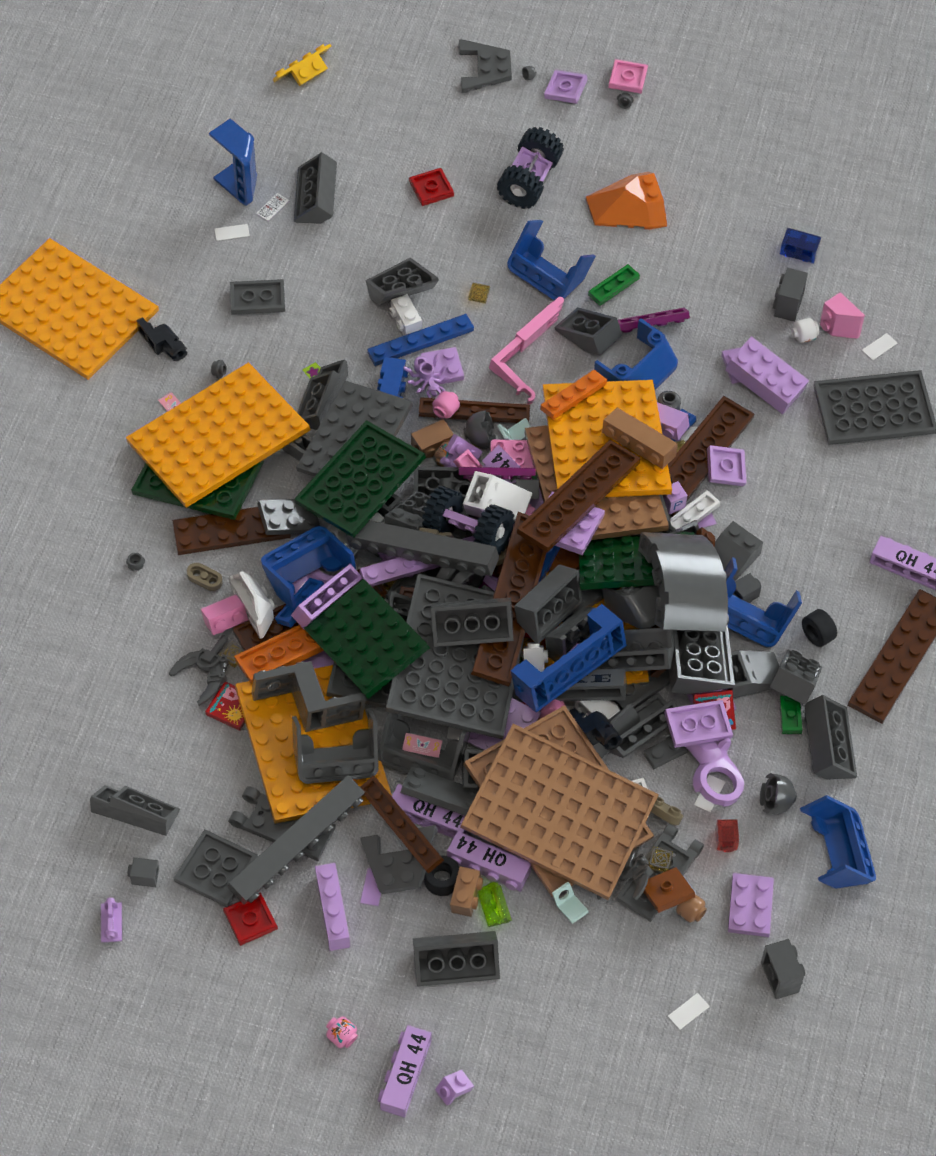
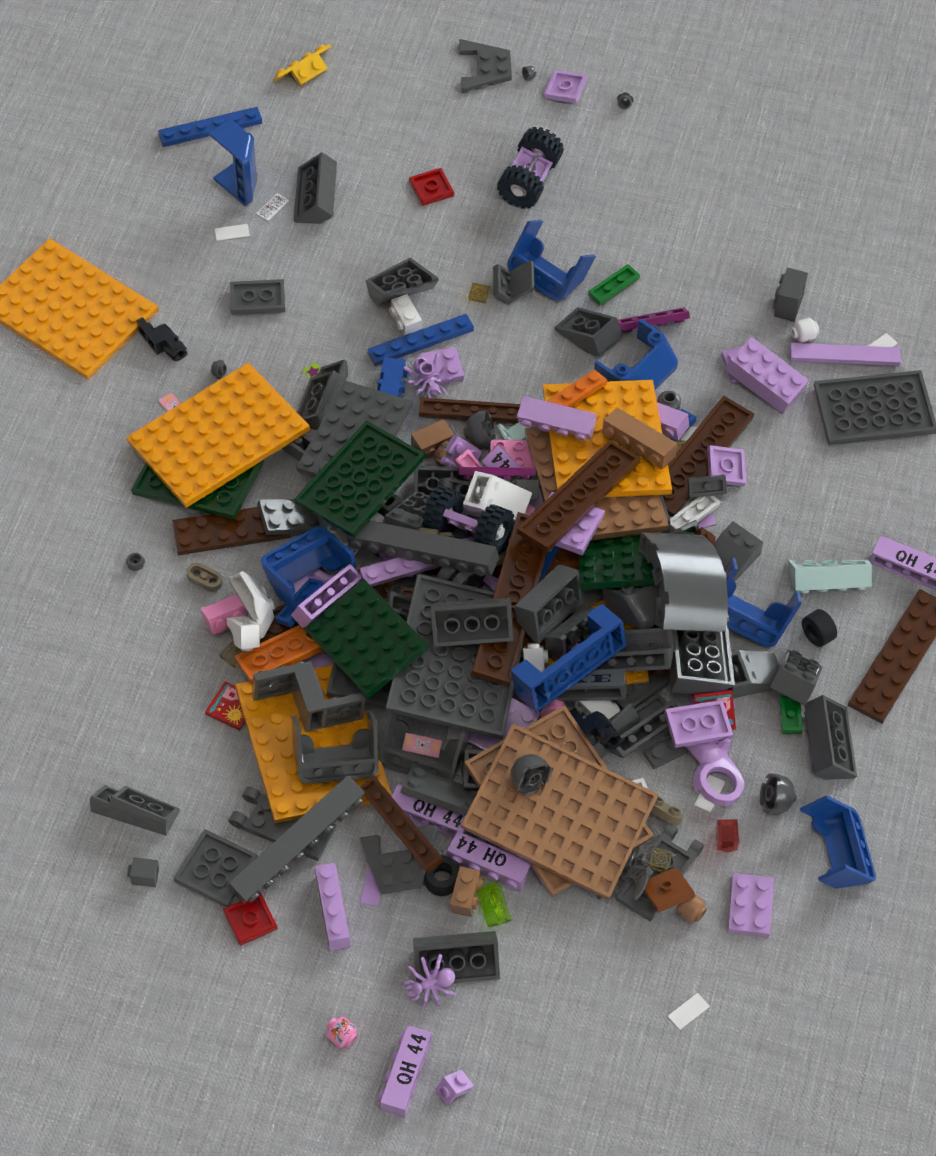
lavender hinge [101,898,122,942] -> none
dark grey bar [169,635,229,706] -> none
bright pink head [432,391,460,419] -> none
bright pink hinge [489,297,564,405] -> none
light aqua bracket [552,882,589,924] -> none
orange wedge [586,172,667,229] -> none
bright pink plate [608,59,648,94] -> none
lavender brick [663,481,688,514] -> none
dark grey brick [733,573,761,603] -> none
dark grey brick [761,939,805,999] -> none
clear blue brick [780,228,821,264] -> none
bright pink slope [820,292,865,339] -> none
none -> blue plate [158,107,262,147]
none -> white arch [227,616,260,651]
none -> lavender animal [404,954,456,1007]
none -> dark grey bracket [493,260,534,304]
none -> dark grey cylinder [510,754,552,795]
none -> lavender brick [517,396,597,441]
none -> dark grey plate [687,474,727,498]
none -> light aqua wedge [788,560,872,593]
none -> lavender tile [791,343,901,366]

